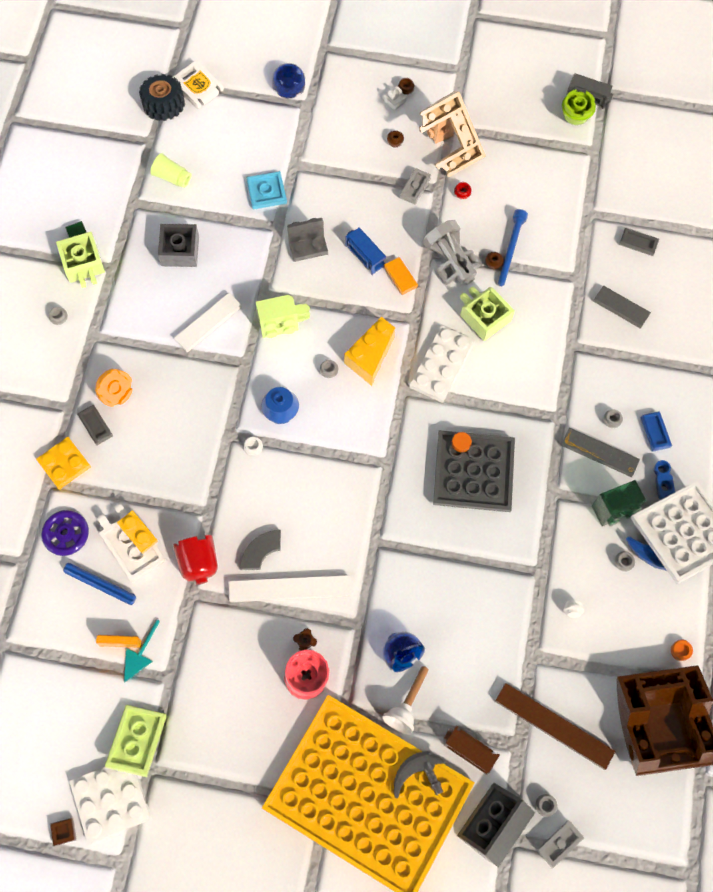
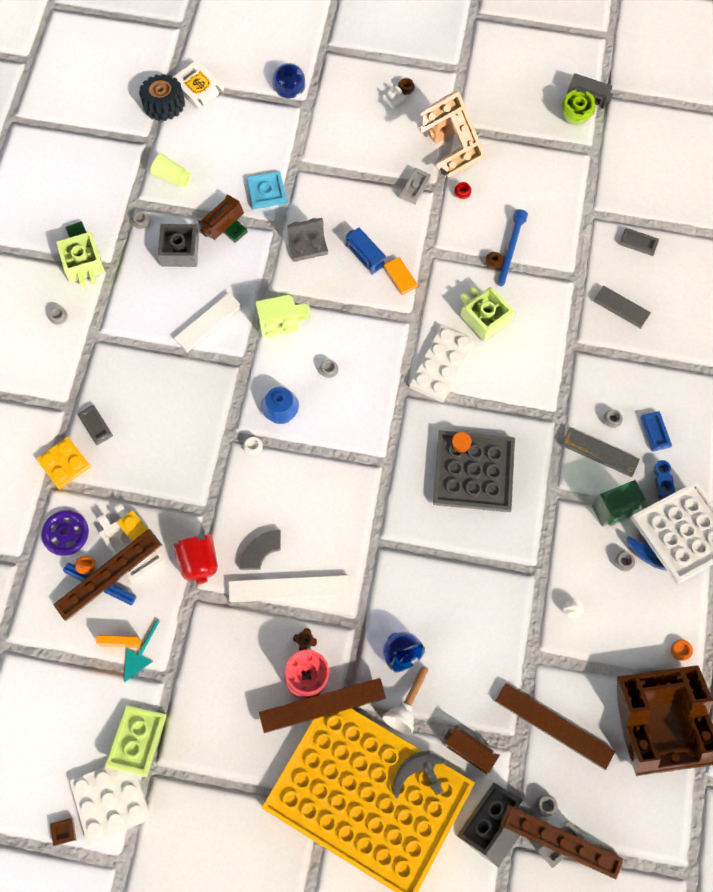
light orange tile [95,369,132,407] -> none
yellow wedge [344,316,395,386] -> none
reddish brown plate [387,131,404,148] -> none
light grey piece [423,220,481,285] -> none
none -> reddish brown tile [53,529,162,621]
none -> orange tile [75,556,96,574]
none -> light grey plate [132,211,150,229]
none -> reddish brown window [198,194,244,240]
none -> dark green tile [223,220,248,243]
none -> reddish brown tile [259,678,386,734]
none -> reddish brown tile [500,805,624,880]

